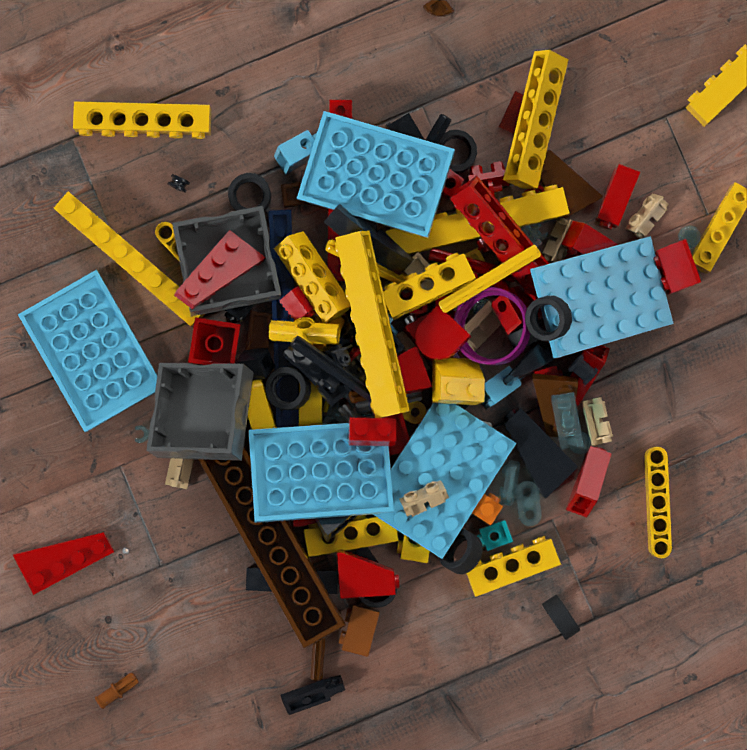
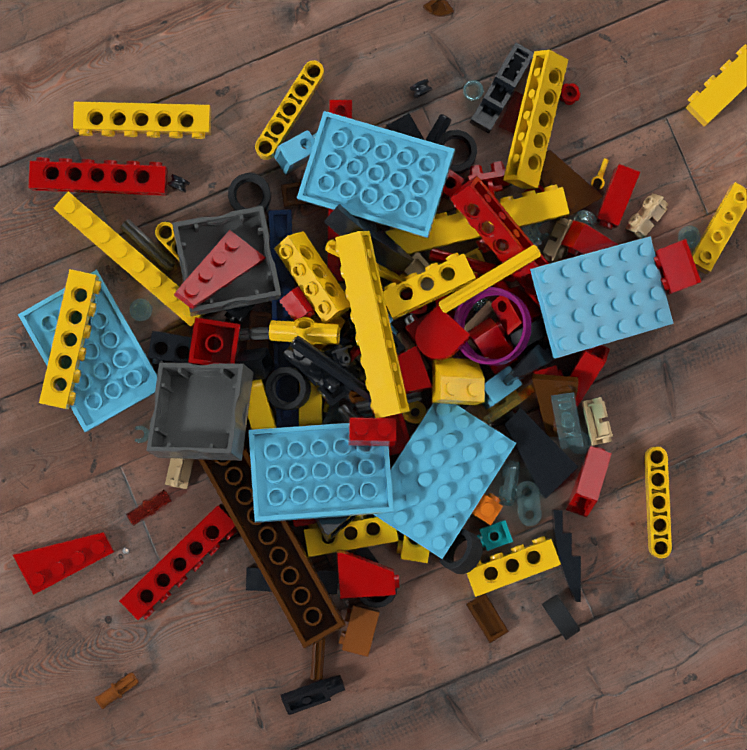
tan hinge [399,480,449,517] -> none
black tyre [525,296,572,341] -> none
black bush [568,355,599,385] -> none
none -> red brick [28,157,168,196]
none -> yellow brick [39,269,102,409]
none -> red brick [119,505,237,620]
none -> dark grey axle [121,219,176,272]
none -> clear red pin [126,489,172,526]
none -> clear light blue plate [129,299,152,321]
none -> black brick [148,331,195,365]
none -> dark grey axle [239,326,269,341]
none -> yellow beam [255,60,324,160]
none -> black bush [410,79,433,98]
none -> clear light blue bush [463,80,484,101]
none -> reddish brown tile [466,593,509,643]
none -> red brick [468,317,518,374]
none -> black slope [470,43,534,134]
none -> clear yellow wing [483,384,535,425]
none -> black slope [552,510,581,602]
none -> red plate [559,83,581,105]
none -> clear light blue plate [574,210,597,228]
none -> yellow hand [591,158,609,189]

